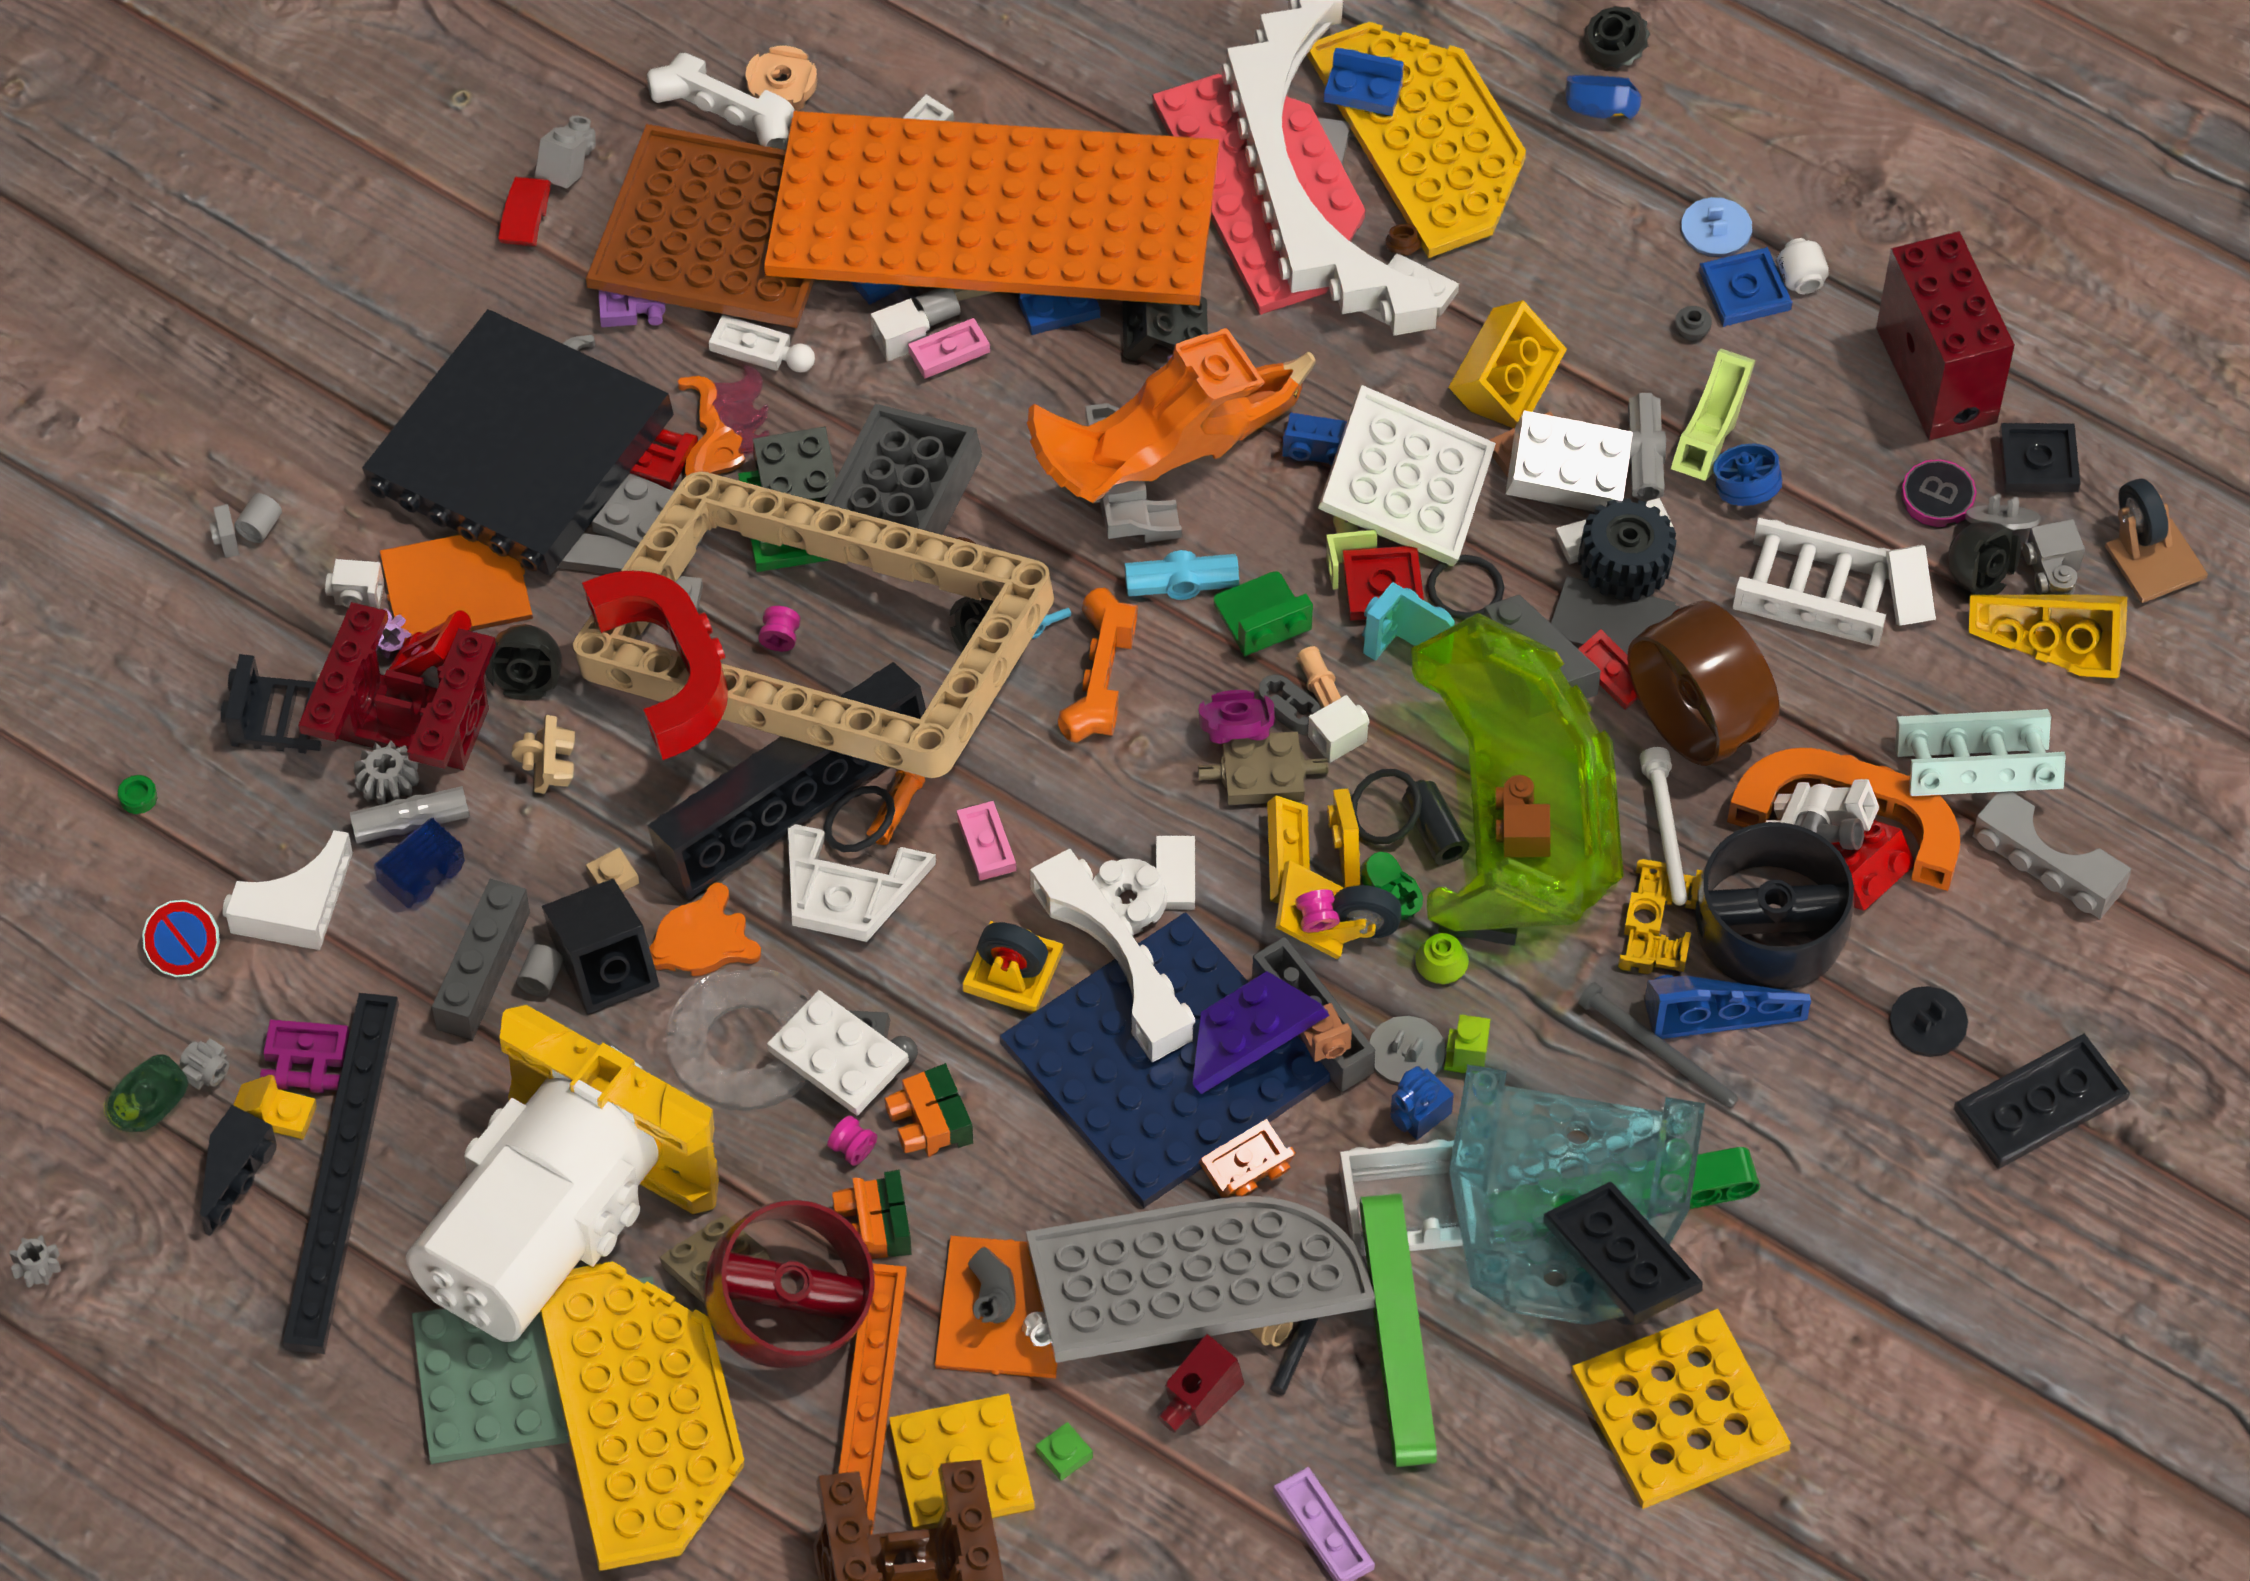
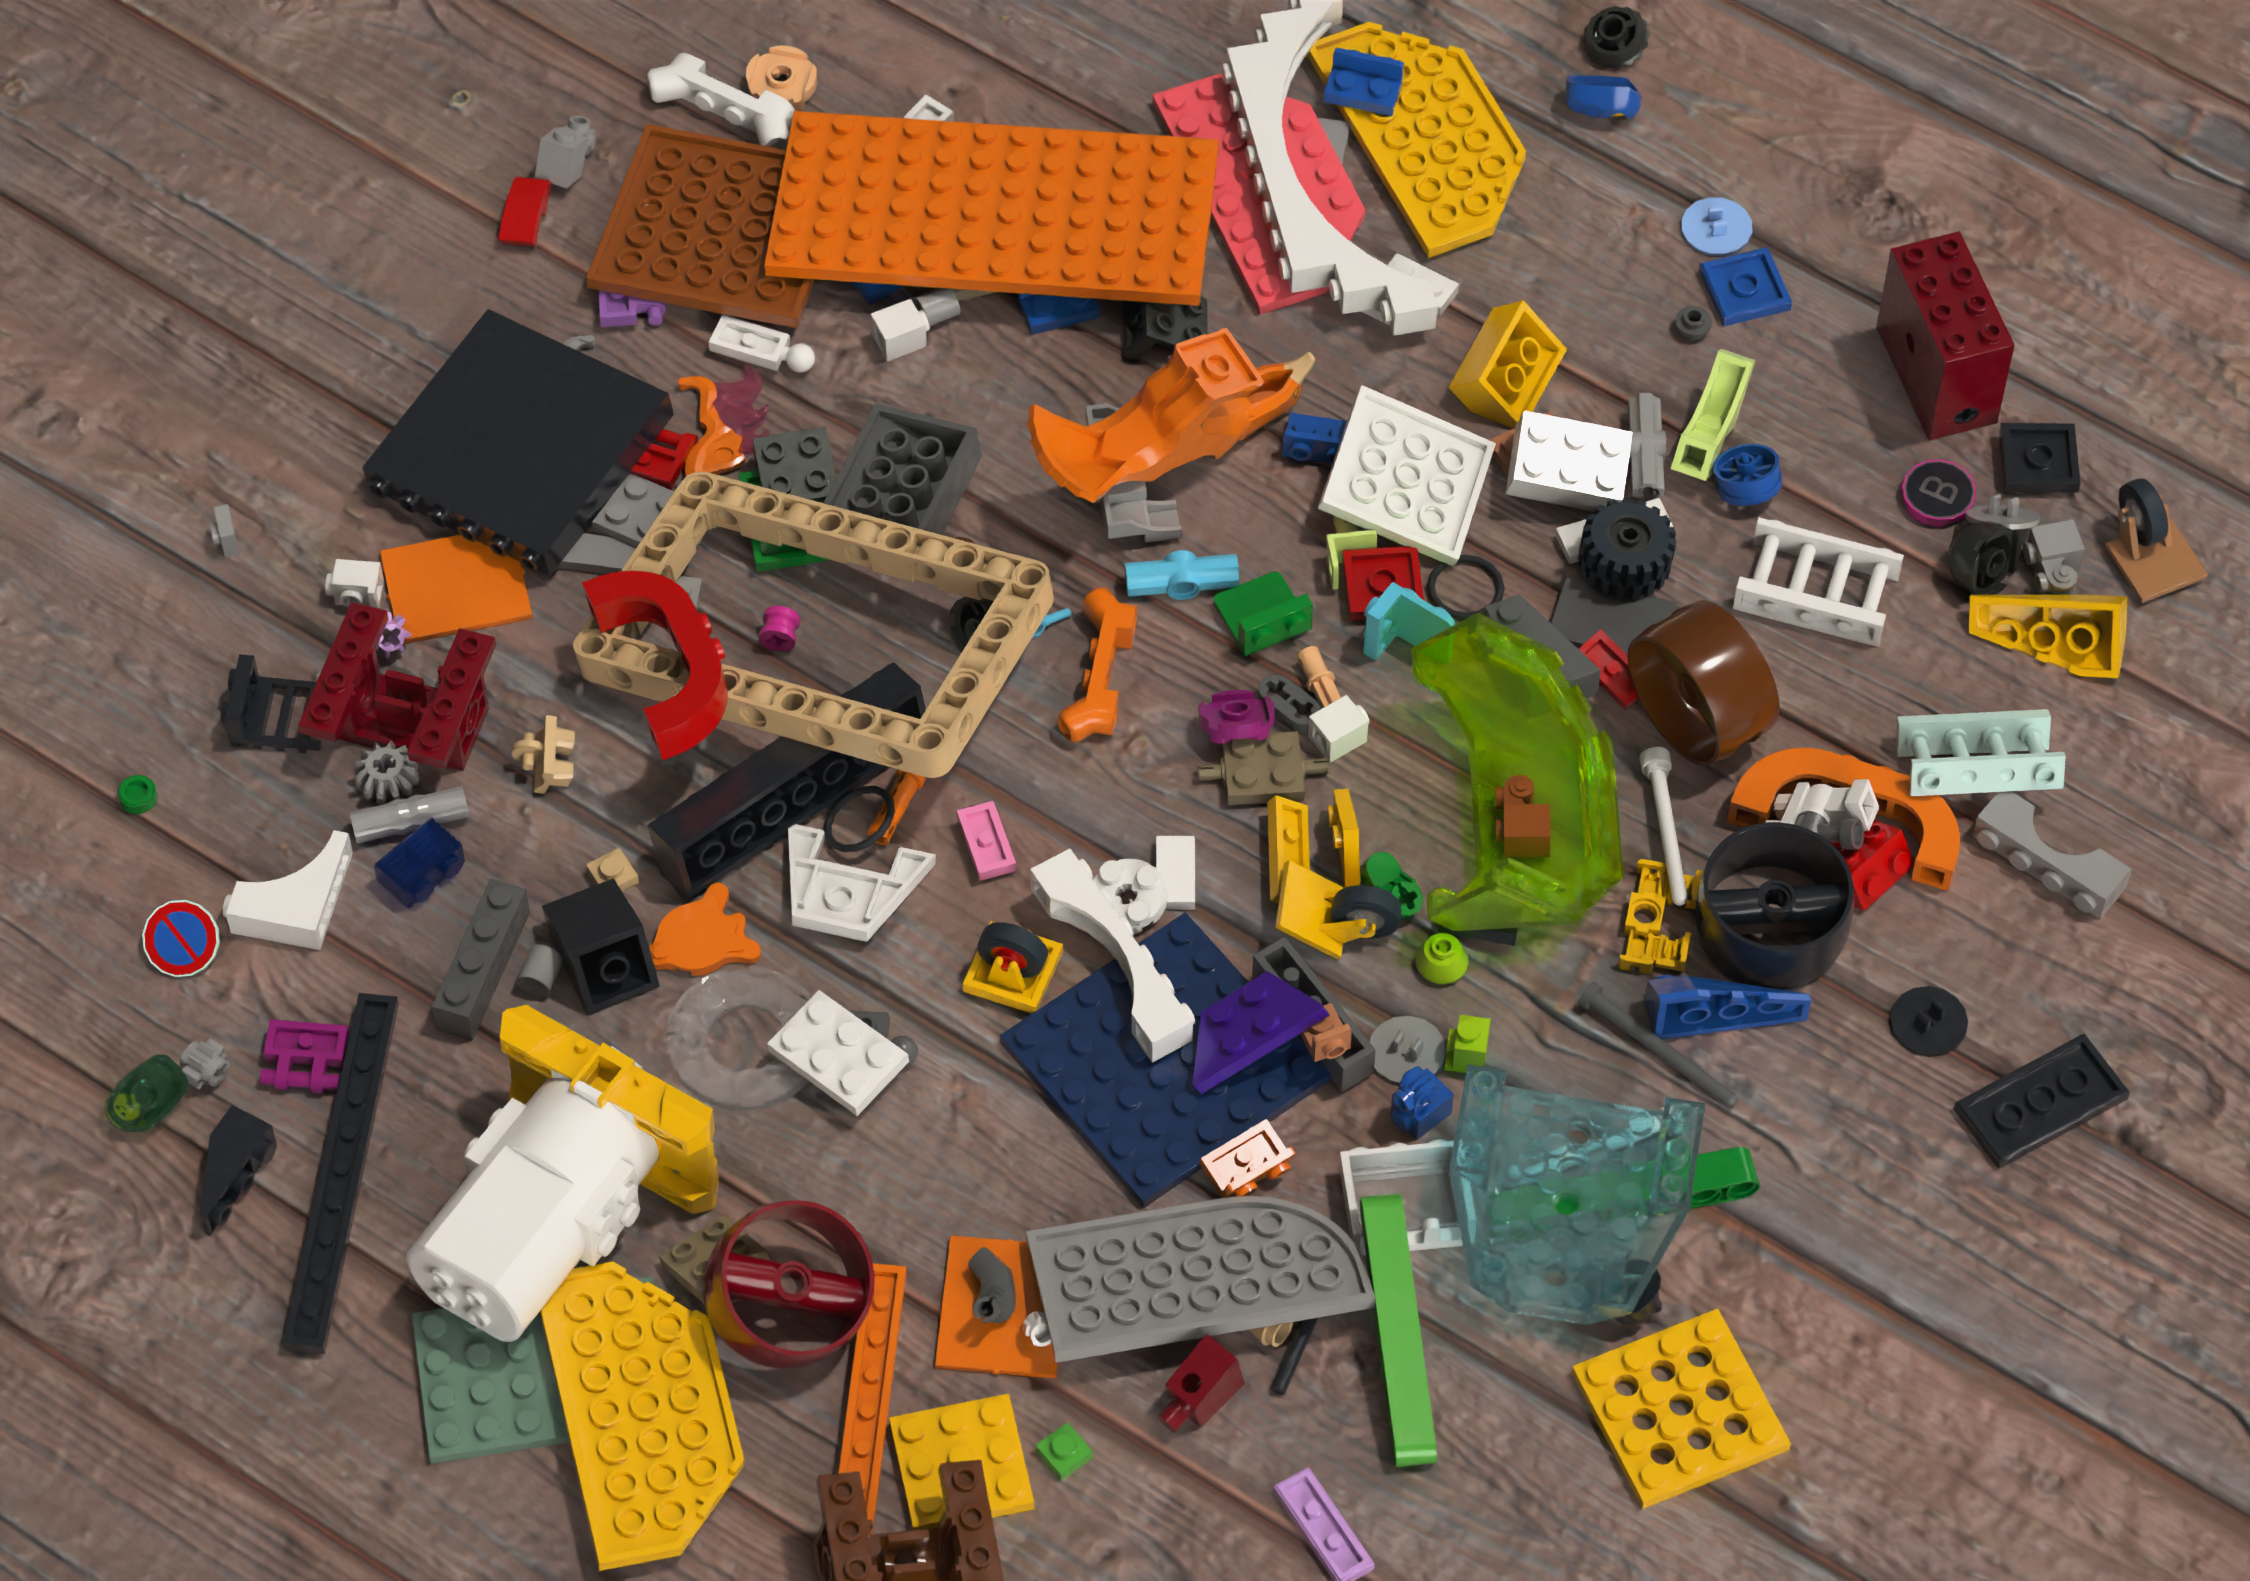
light grey gear [10,1235,61,1288] -> none
yellow slope [233,1075,317,1140] -> none
light grey beam [234,493,282,543] -> none
red plate [388,610,472,677] -> none
pearl dark grey cylinder [485,624,562,701] -> none
dark pink wheel [827,1115,877,1166] -> none
hips [832,1169,912,1259] -> none
orange hips [884,1063,973,1157] -> none
bright pink plate [908,318,990,379] -> none
dark pink wheel [1295,889,1340,933] -> none
black piece [1351,769,1422,845] -> none
reddish brown plate [1385,224,1422,256] -> none
black brick [1402,780,1470,865] -> none
black tile [1543,1181,1703,1325] -> none
white head [1777,238,1829,294] -> none
white tile [1886,545,1936,626] -> none

